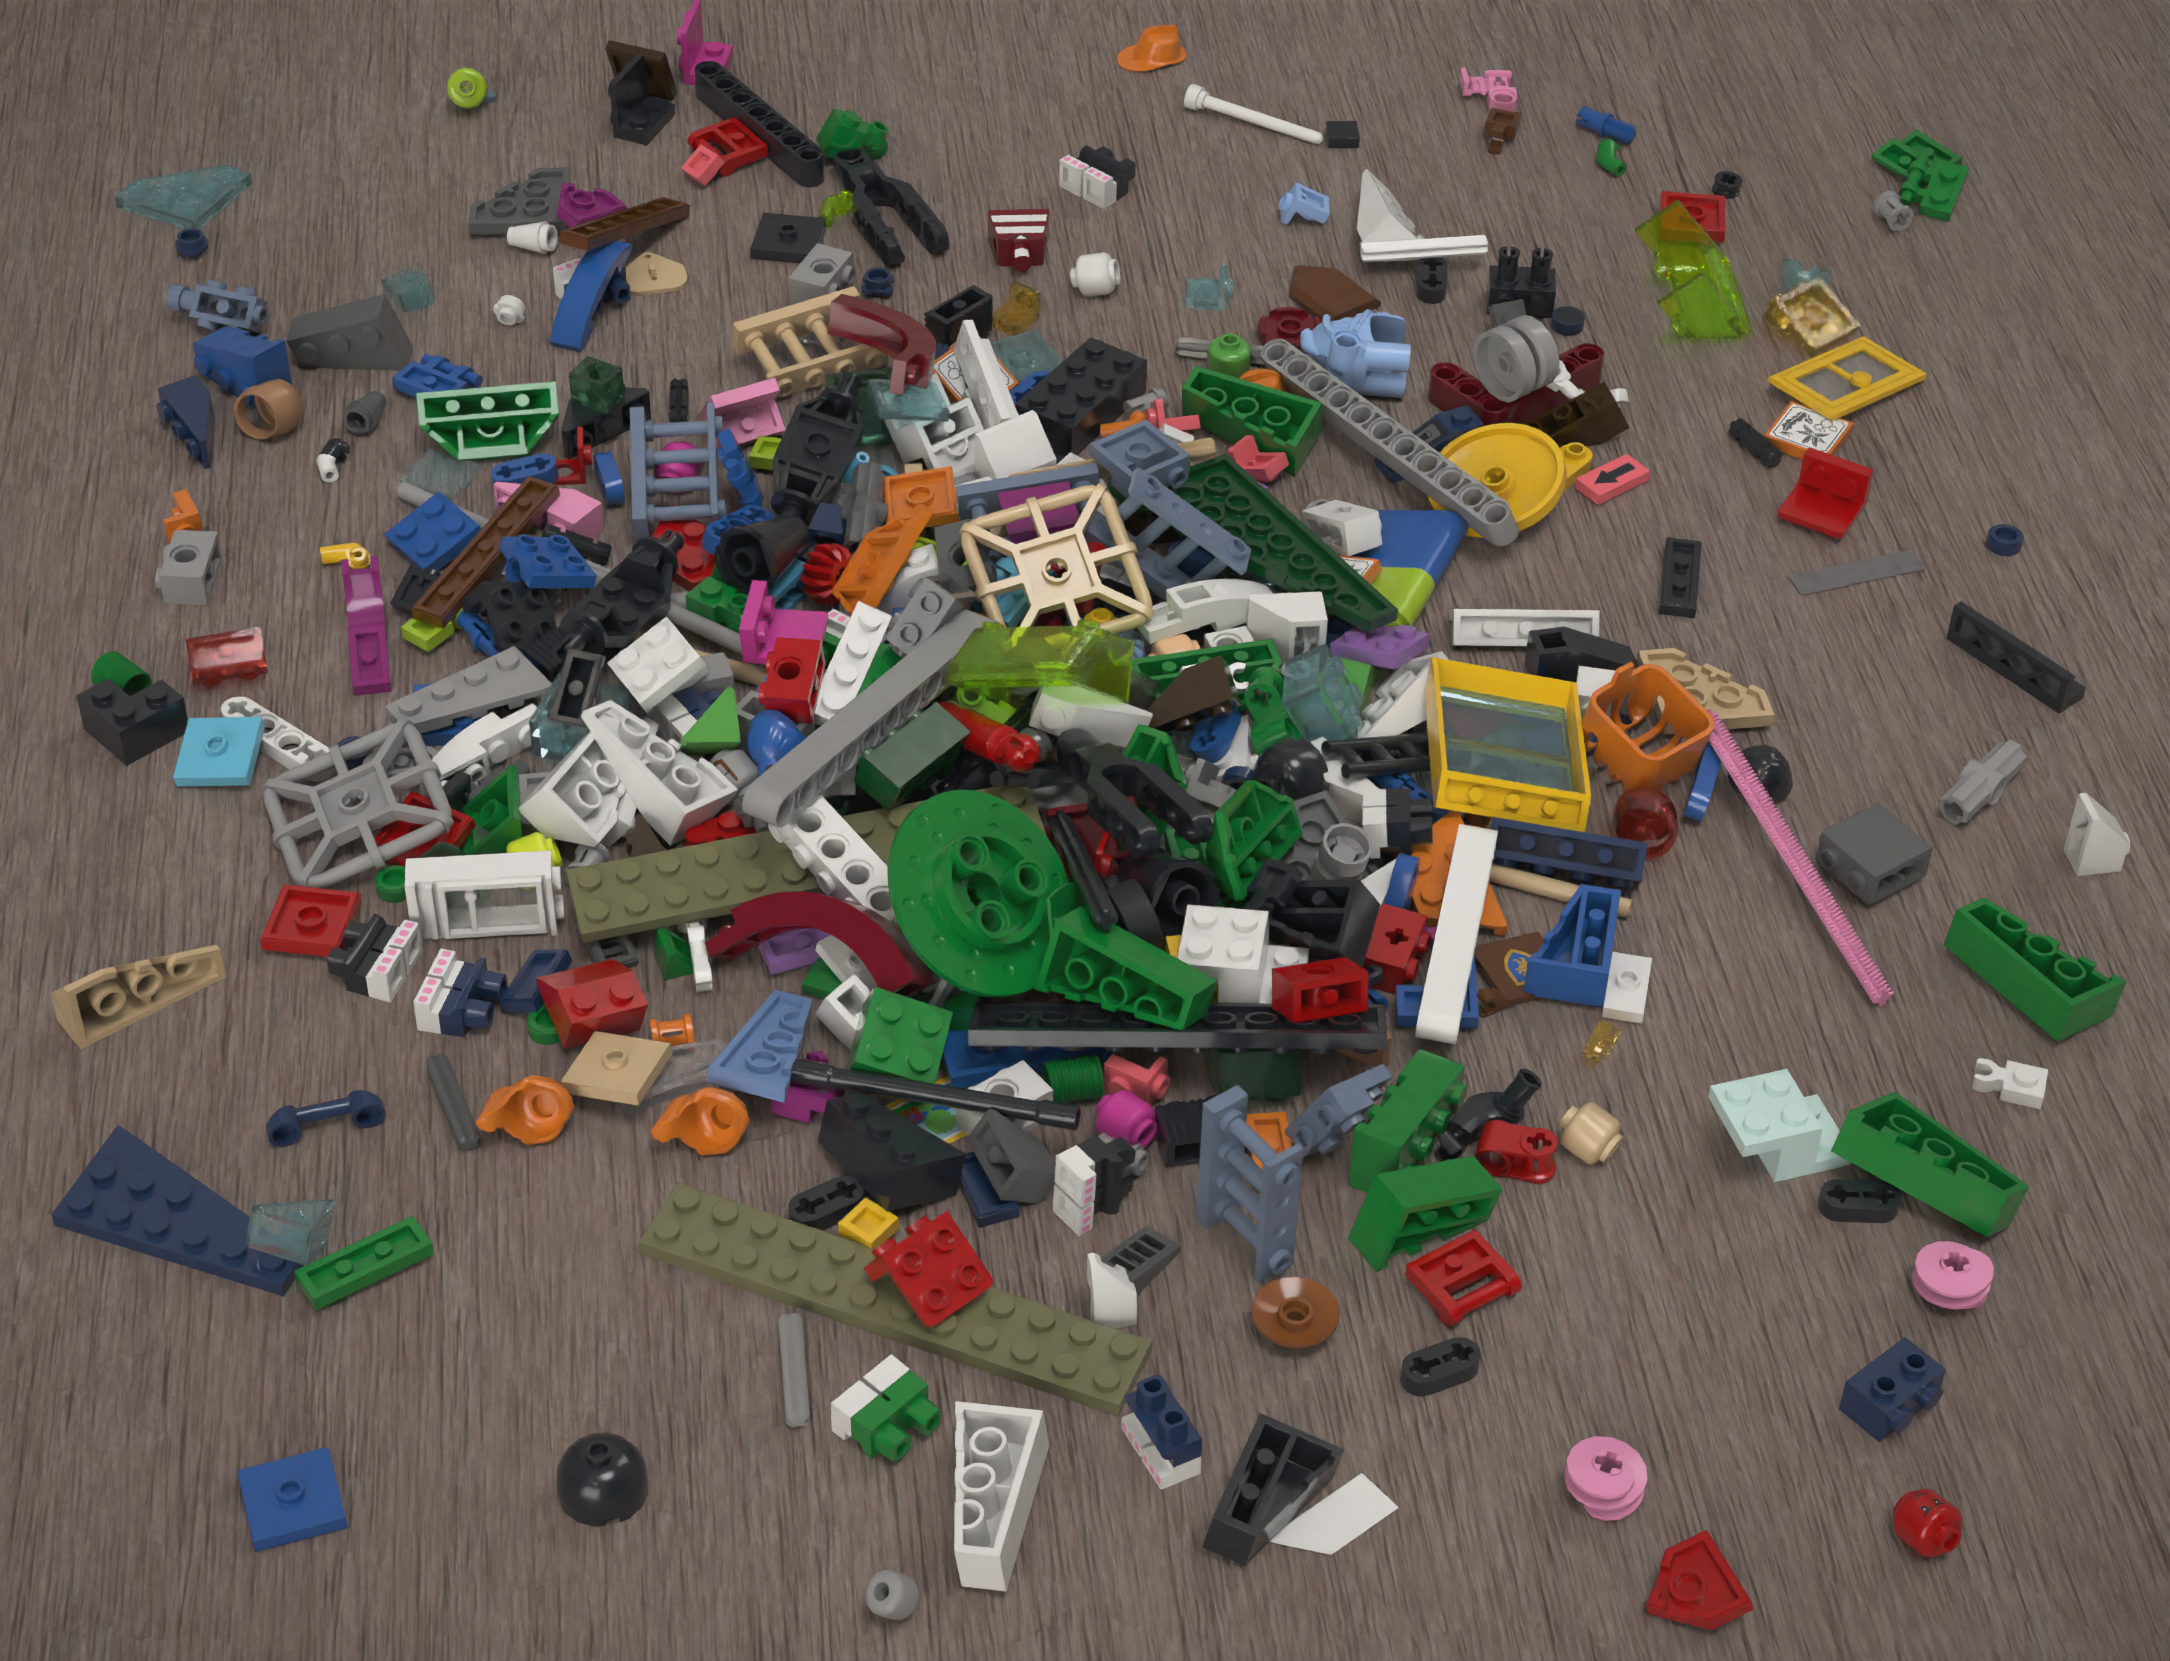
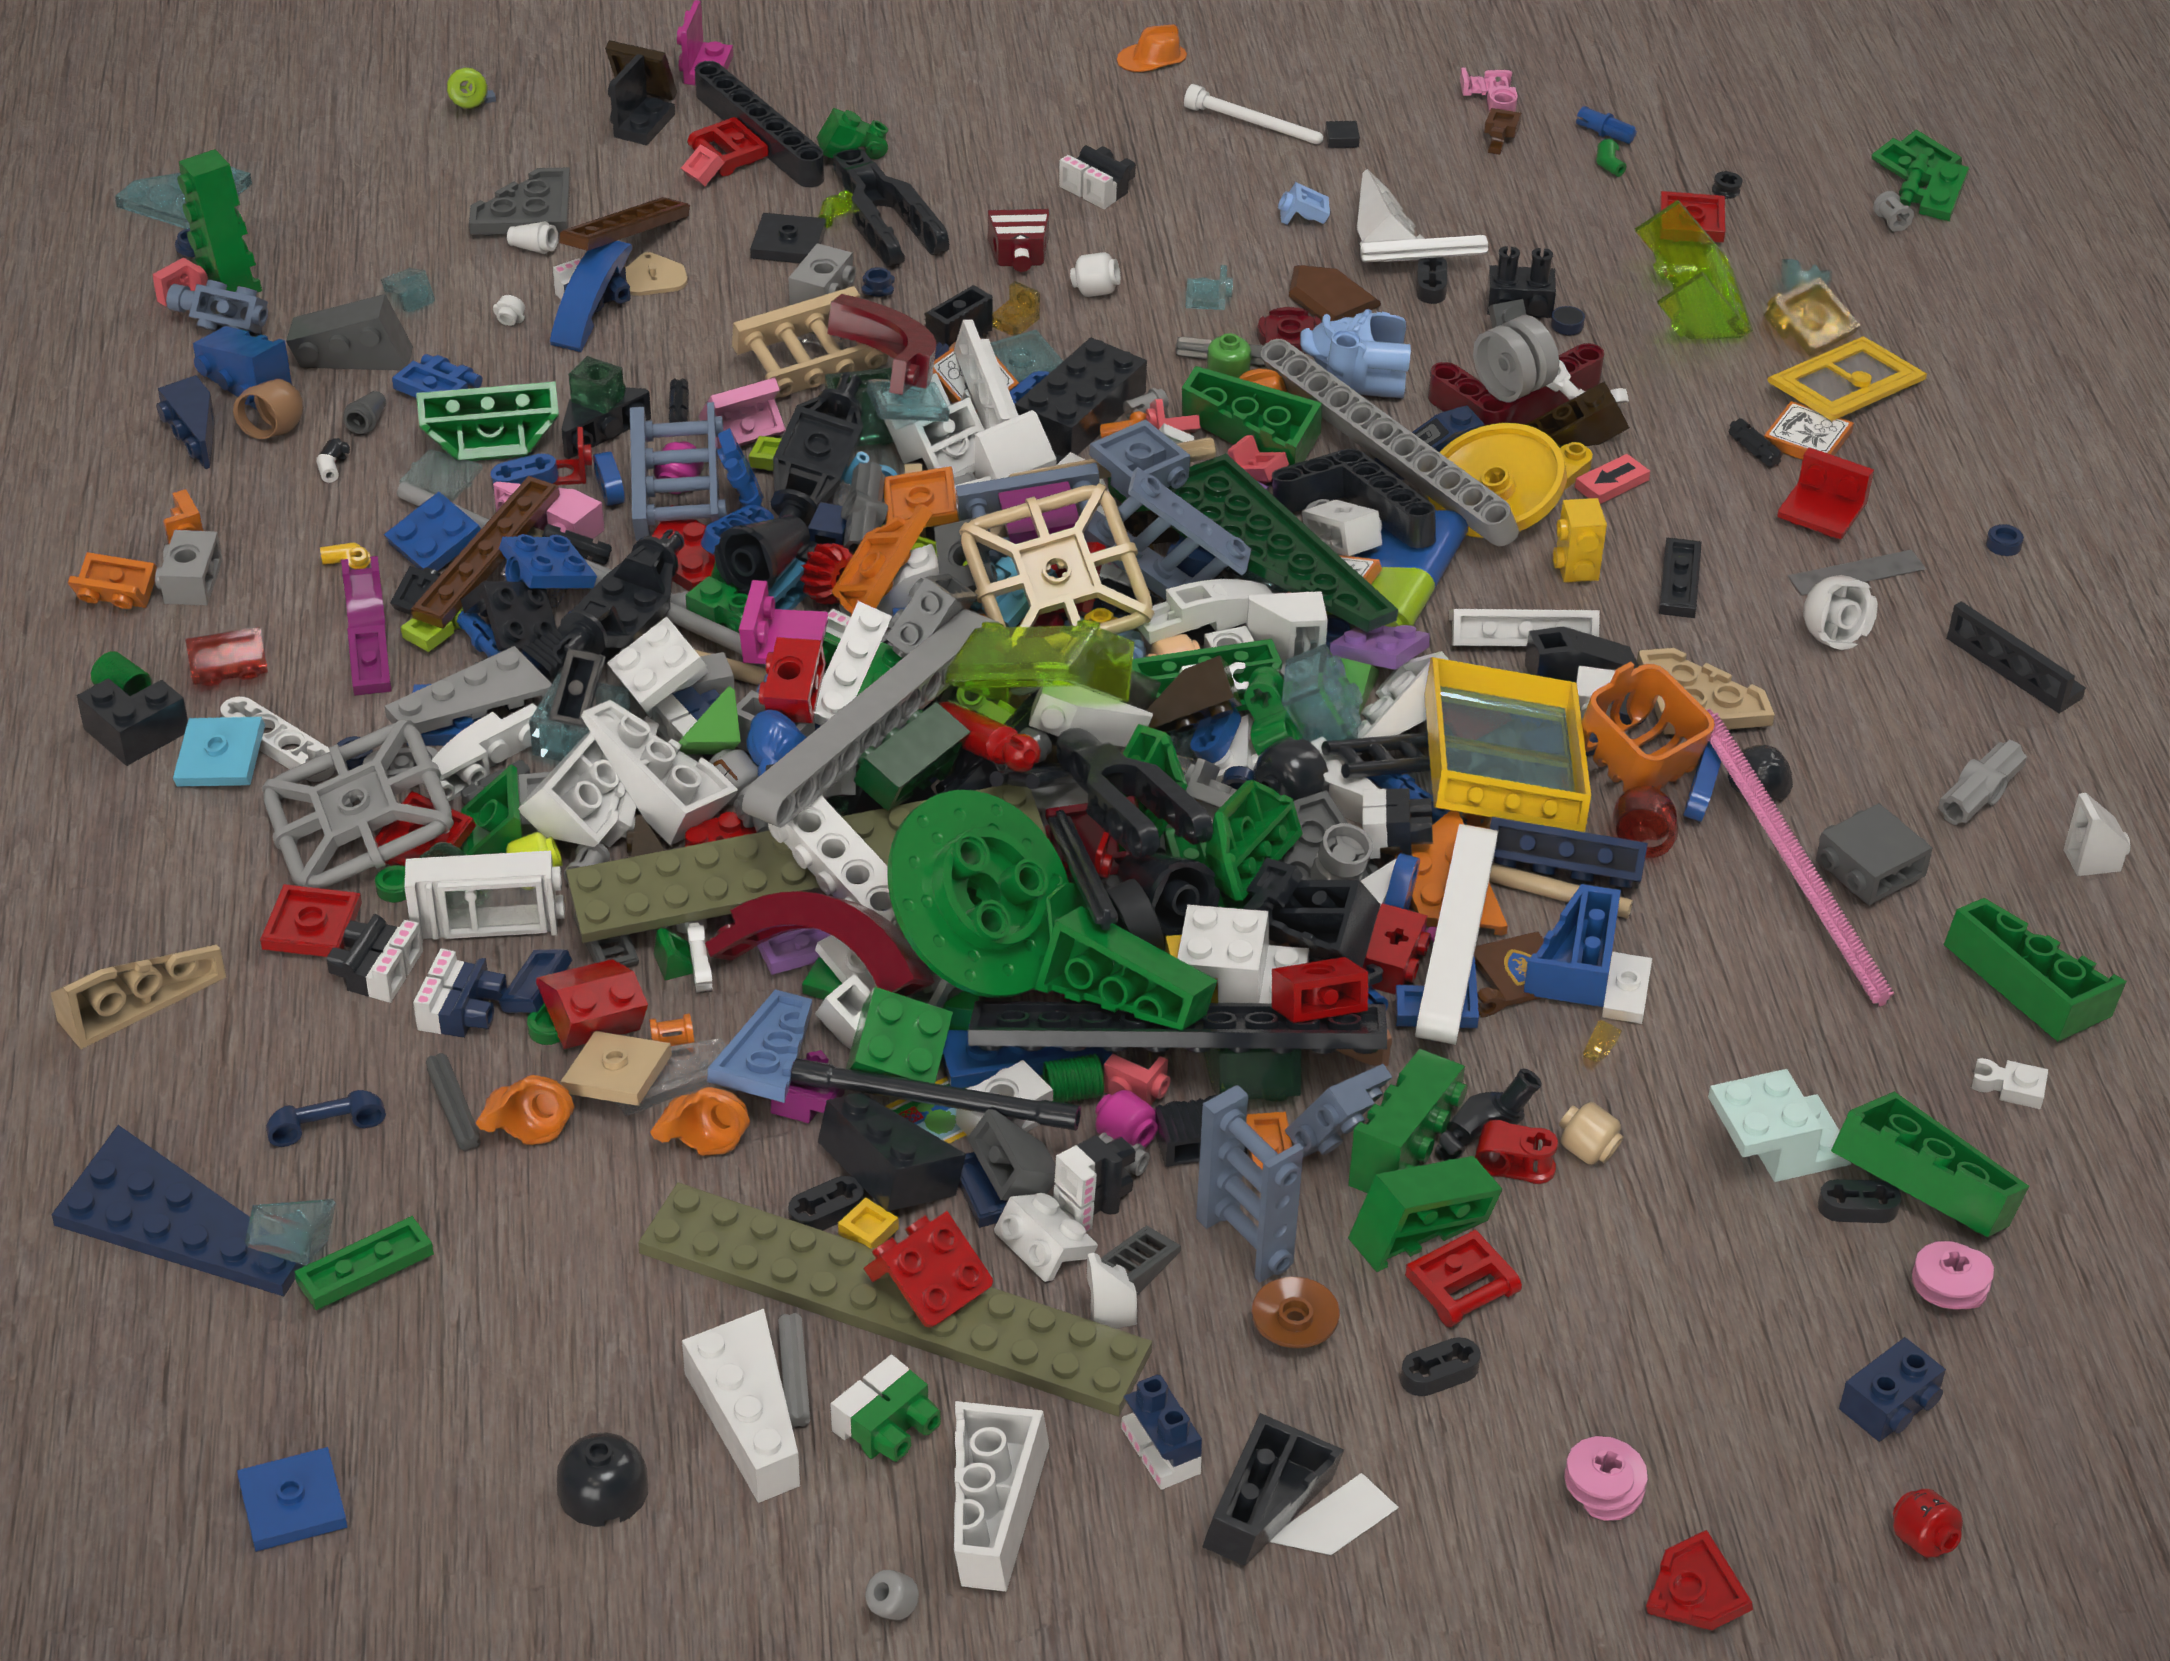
black tile [443,771,471,814] -> none
magenta plate [556,182,628,228] -> none
none -> orange bracket [67,552,158,609]
none -> coral bracket [152,257,208,307]
none -> green wedge [177,149,263,293]
none -> white wedge [682,1309,800,1503]
none -> white bracket [994,1193,1098,1282]
none -> black beam [1272,449,1436,548]
none -> yellow brick [1553,498,1607,582]
none -> white cylinder [1803,575,1878,650]

